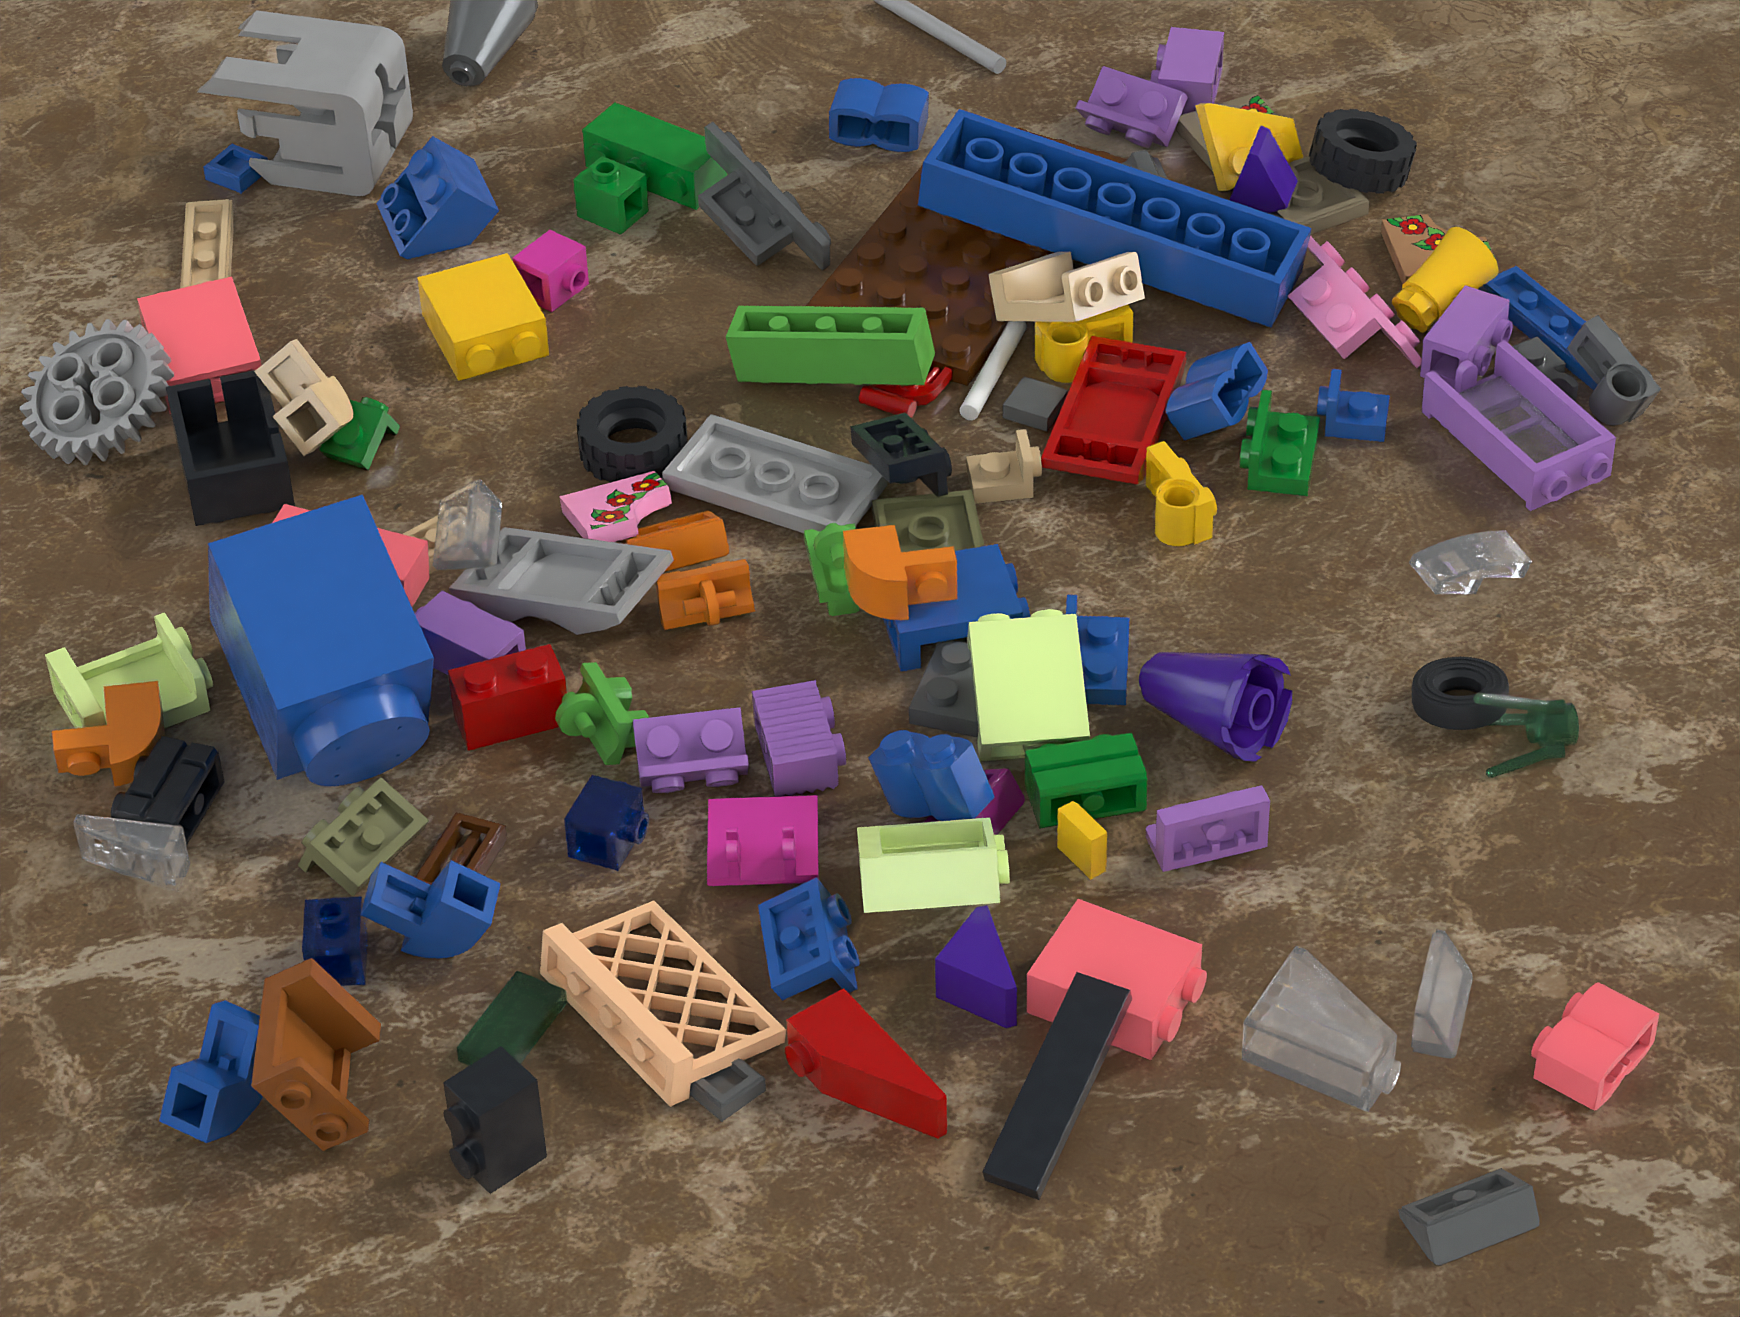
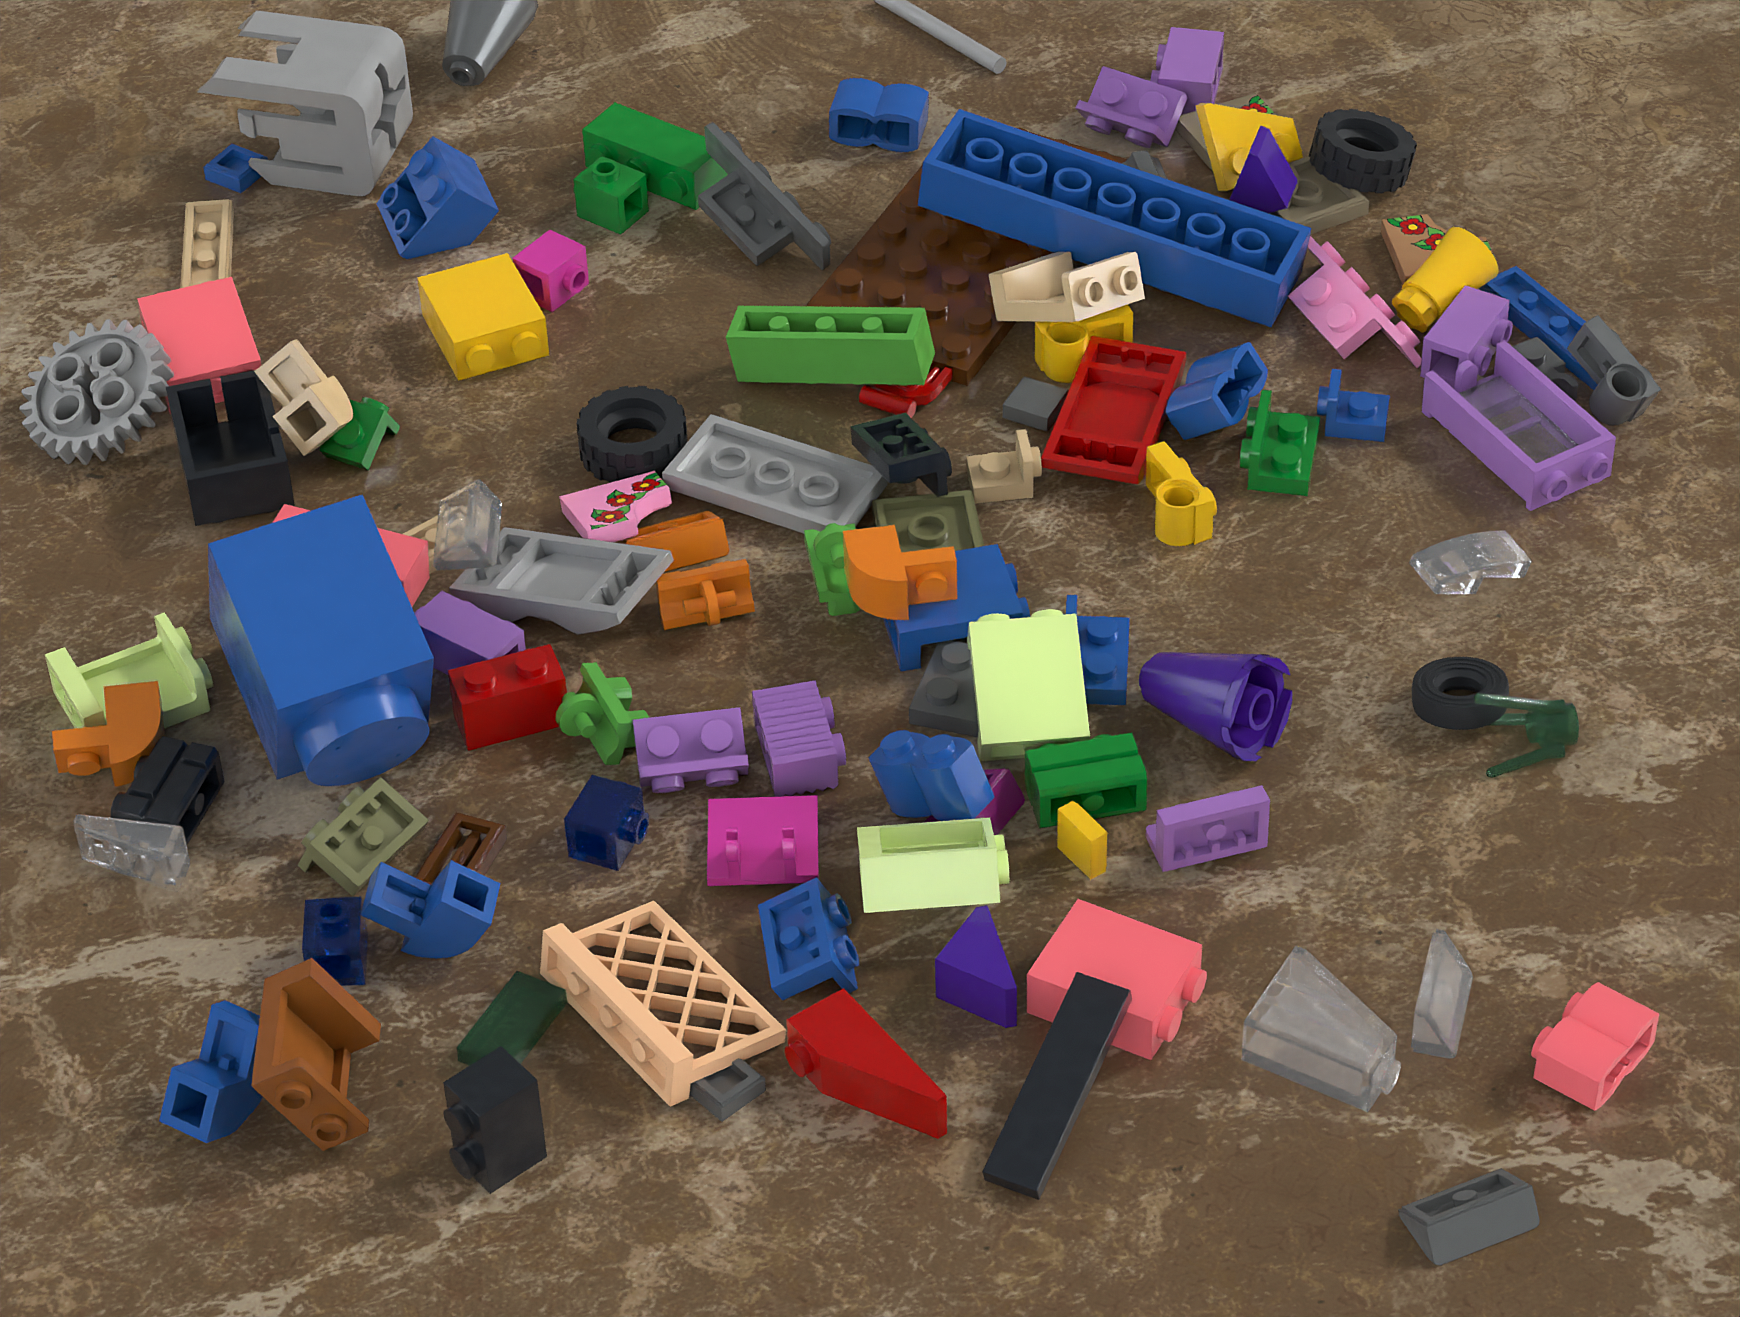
white bar [960,321,1027,420] -> none

